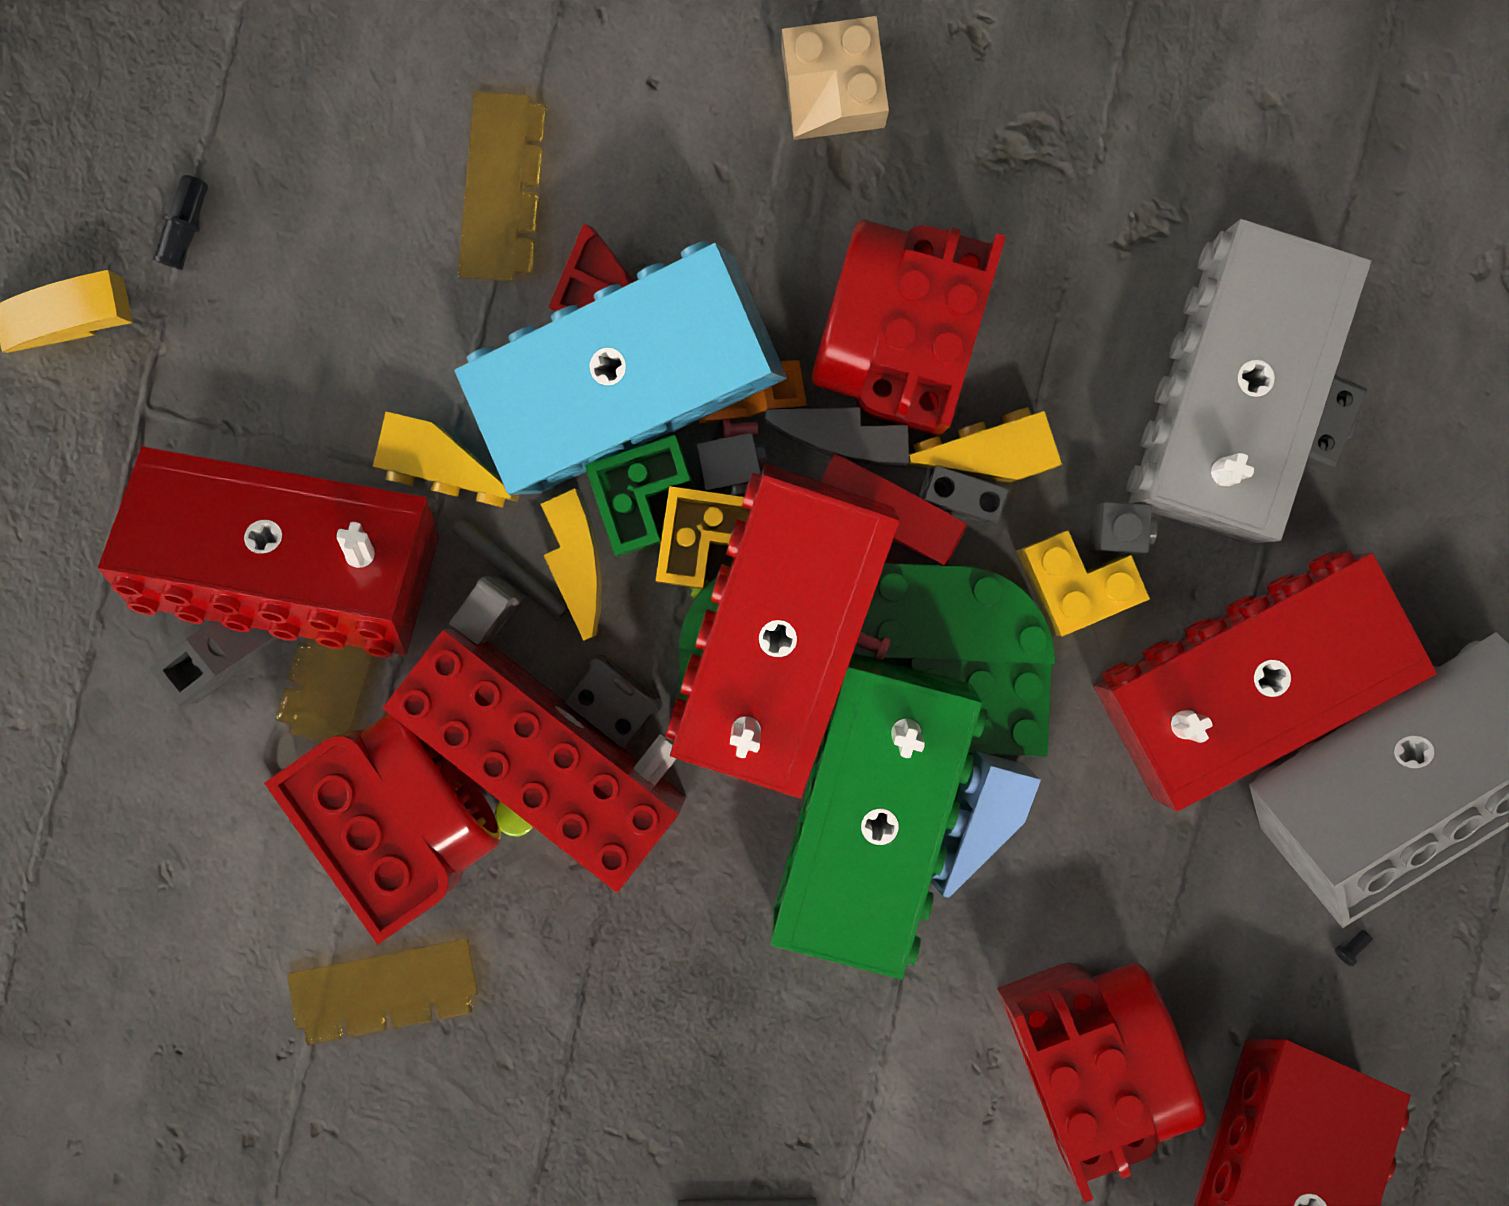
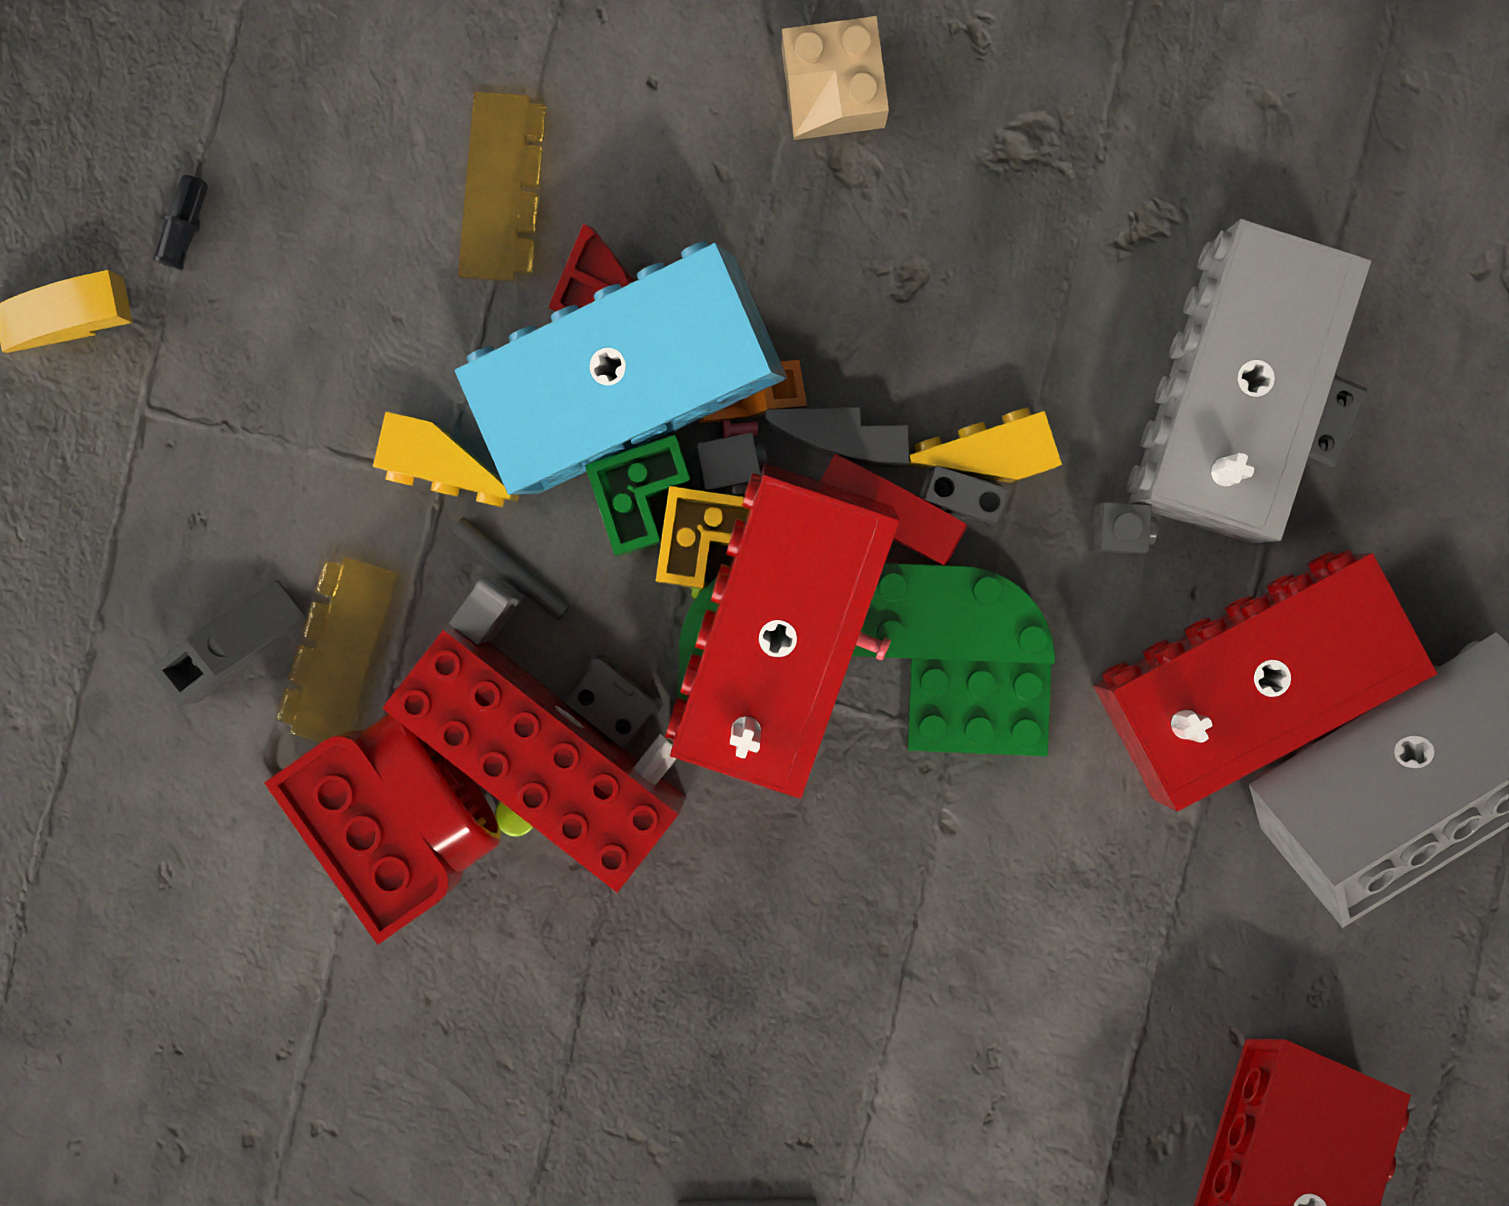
red piece [97,446,439,658] -> none
clear yellow windscreen [287,938,478,1045] -> none
yellow slope [541,488,602,641] -> none
green piece [771,653,987,980] -> none
red brick [811,219,1006,437] -> none
light blue slope [931,751,1041,898] -> none
red brick [997,962,1206,1203] -> none
yellow brick [1016,530,1150,637] -> none
black piece [1335,930,1373,966] -> none

